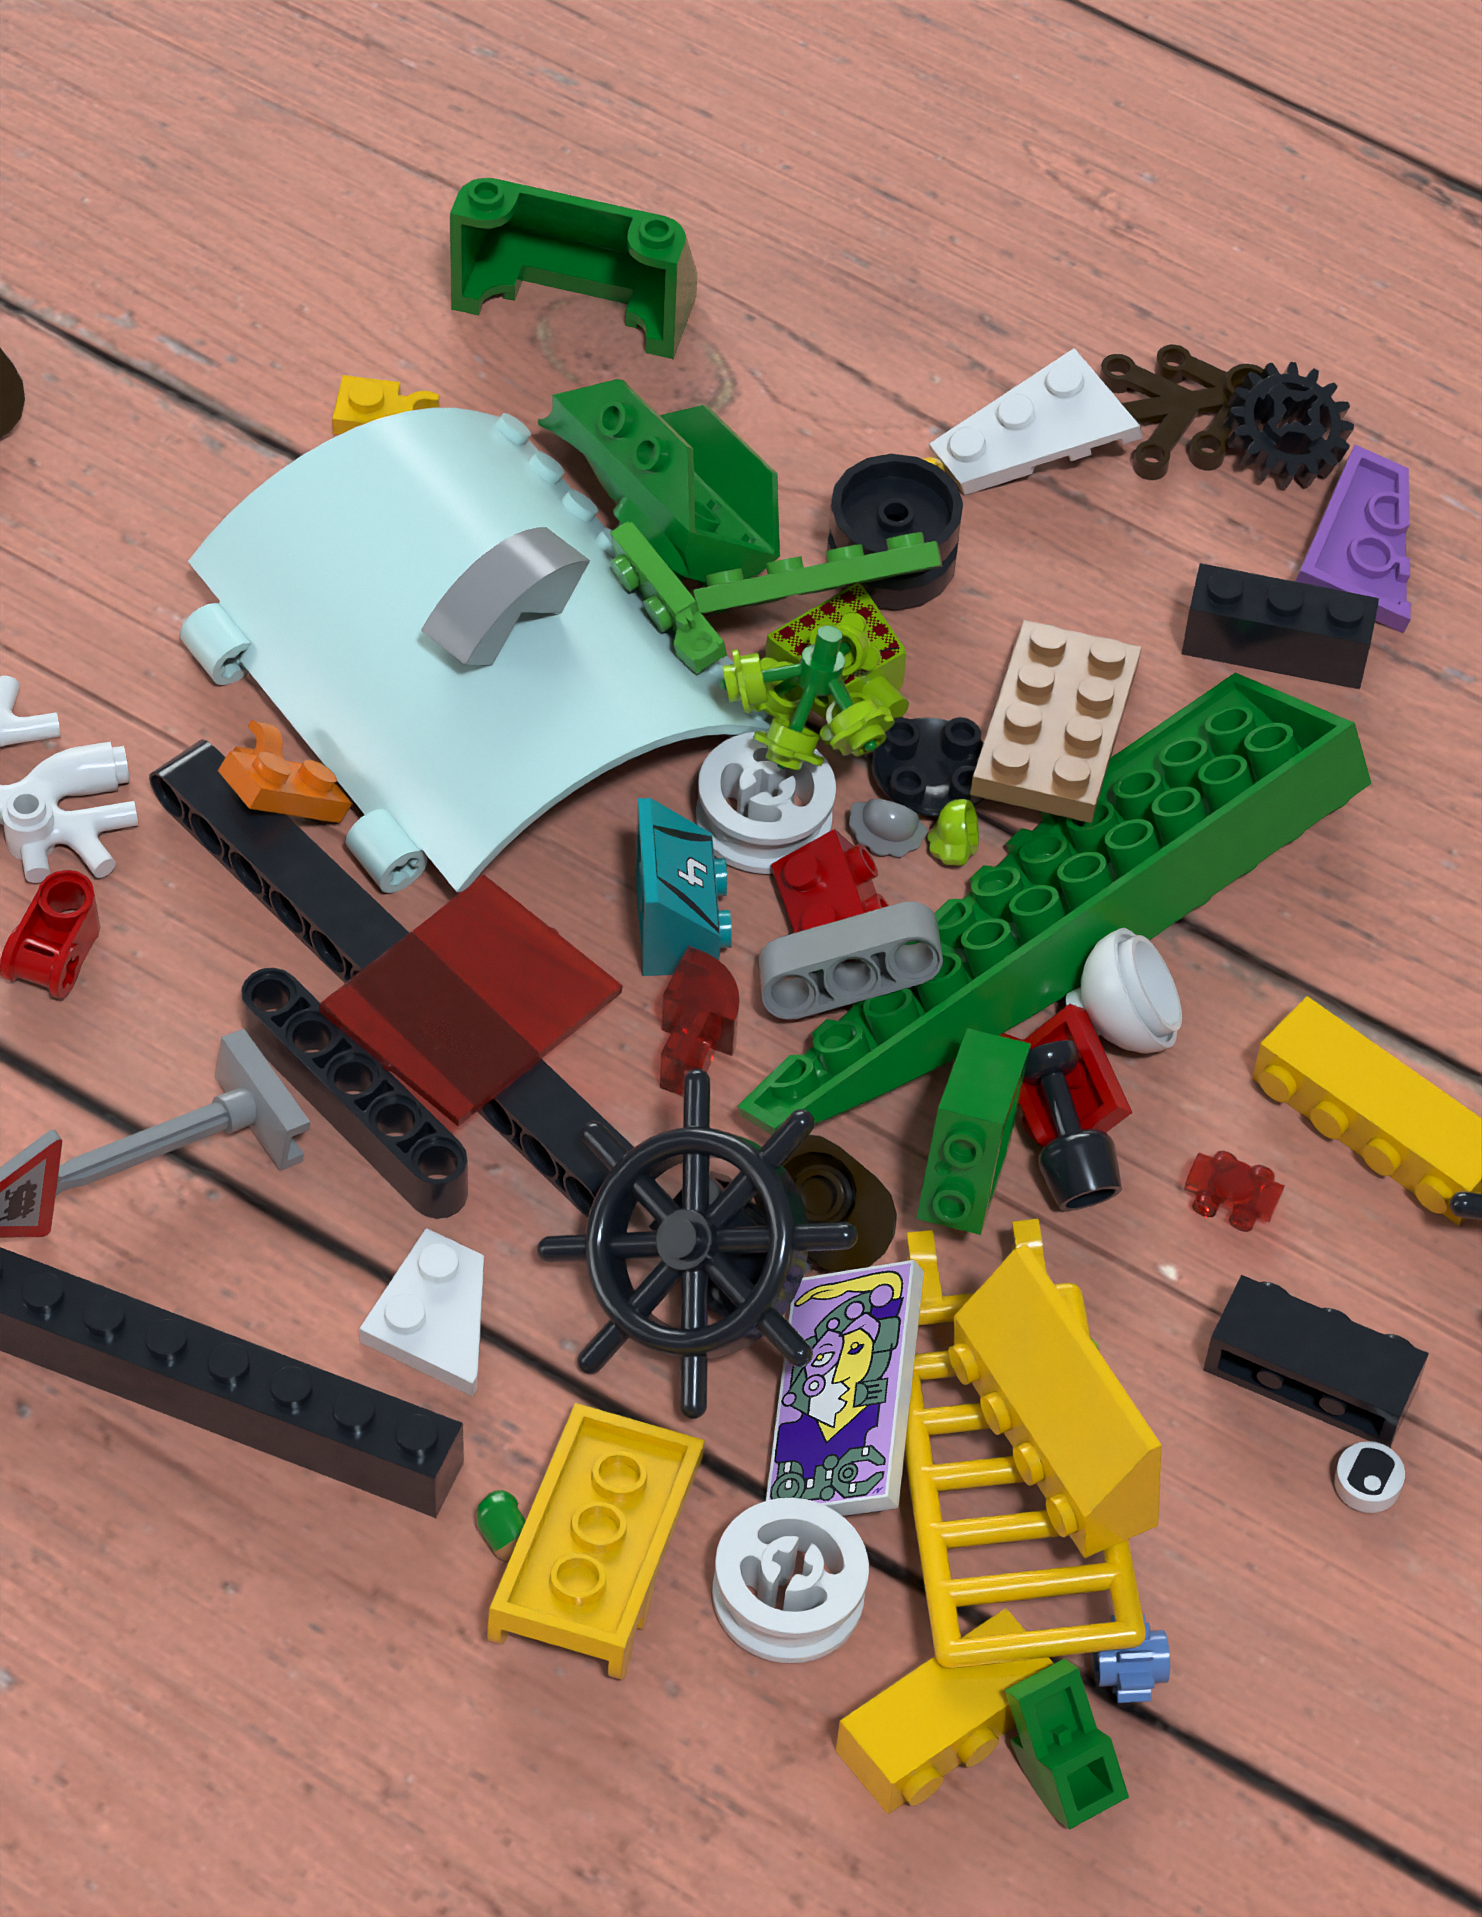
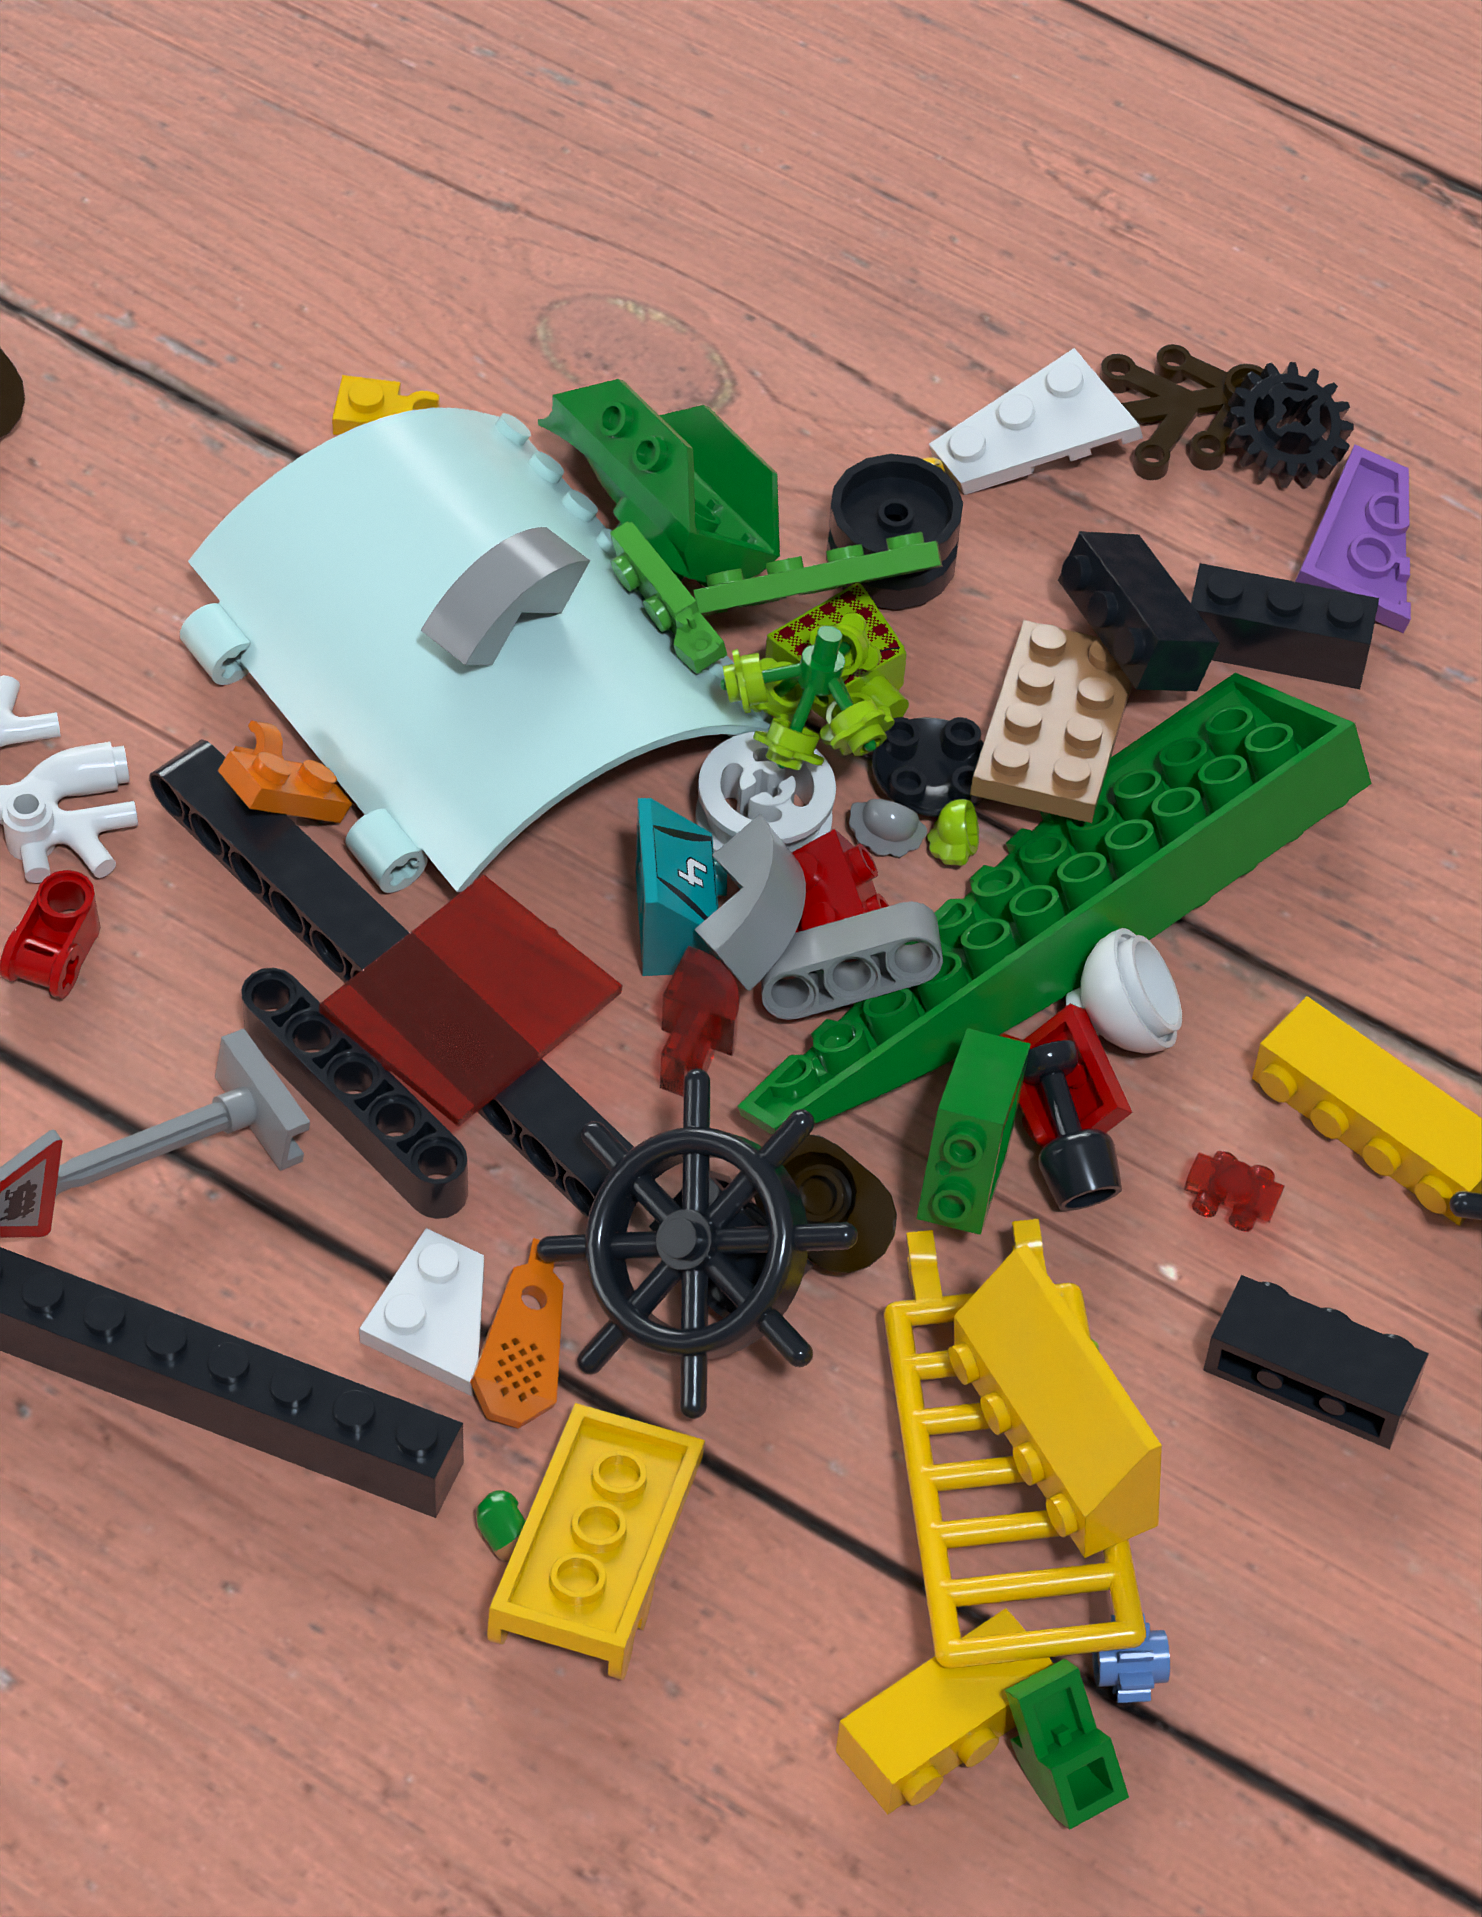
green windscreen [450,178,698,359] -> none
white wheel [712,1498,869,1663] -> none
tile [766,1260,924,1516] -> none
white tile [1334,1441,1405,1513] -> none
none -> orange piece [470,1238,564,1429]
none -> light grey brick [694,814,806,991]
none -> black brick [1058,531,1220,692]

